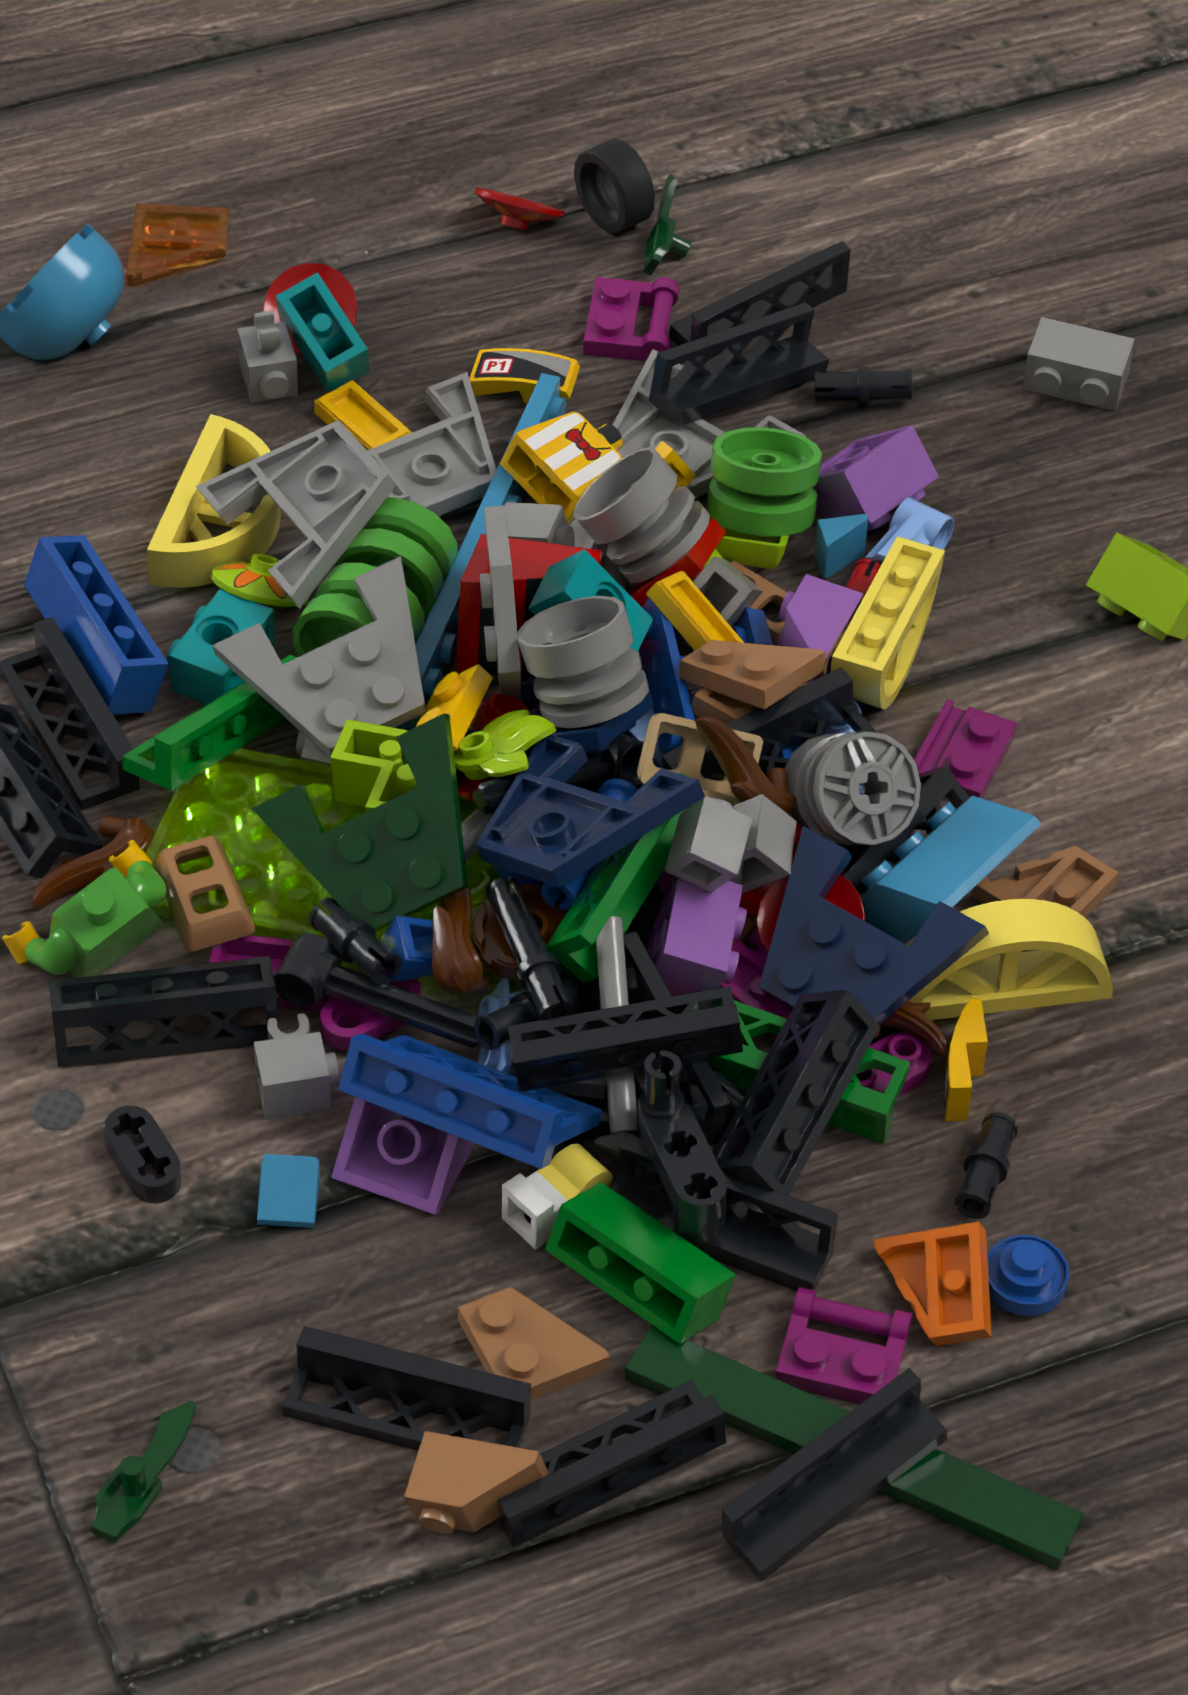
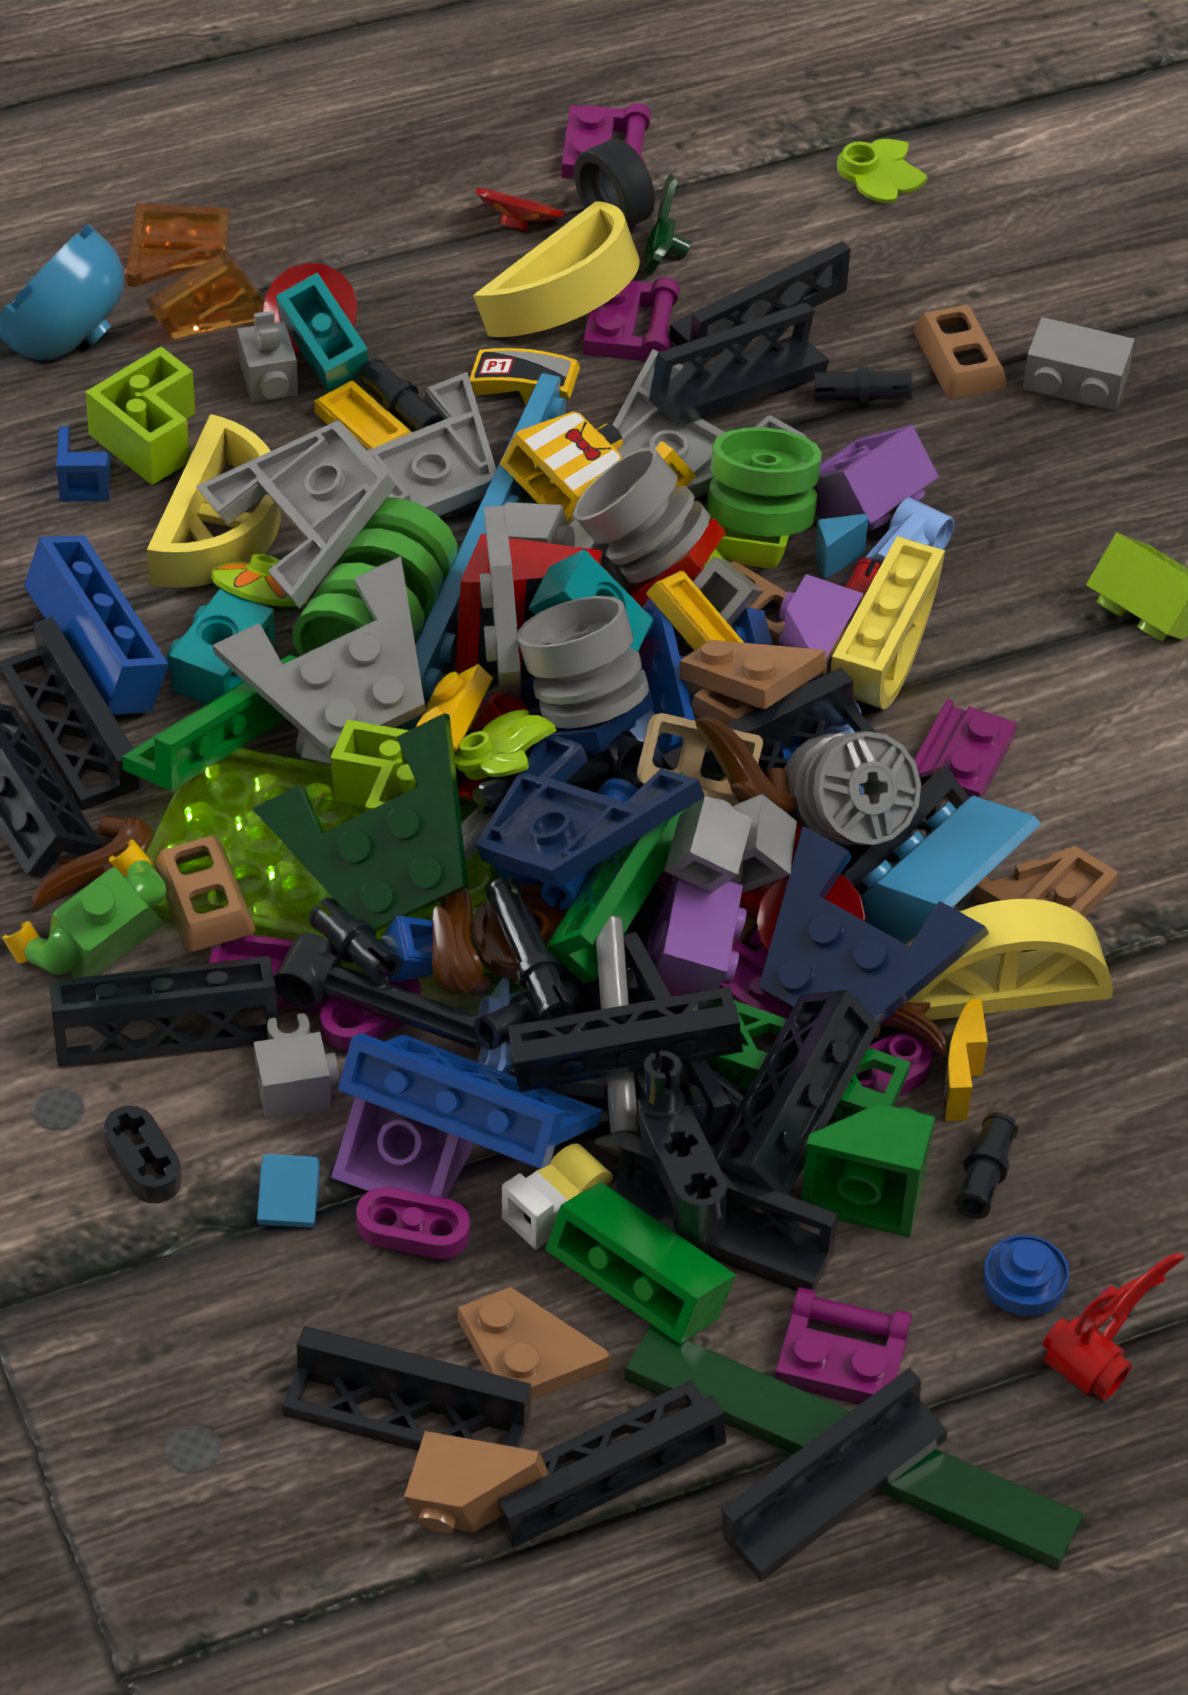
dark green piece [91,1401,196,1543] -> none
orange wing [874,1221,992,1346] -> none
none -> blue panel [56,426,111,501]
none -> lime brick [85,346,196,485]
none -> clear orange wing [146,249,265,339]
none -> magenta plate [356,1187,470,1259]
none -> black pin [358,357,444,431]
none -> light yellow window [473,201,640,337]
none -> magenta plate [562,103,651,179]
none -> green slope [801,1103,935,1237]
none -> lime plate [837,139,927,203]
none -> medium nougat piece [913,305,1007,399]
none -> red plant [1042,1253,1185,1401]

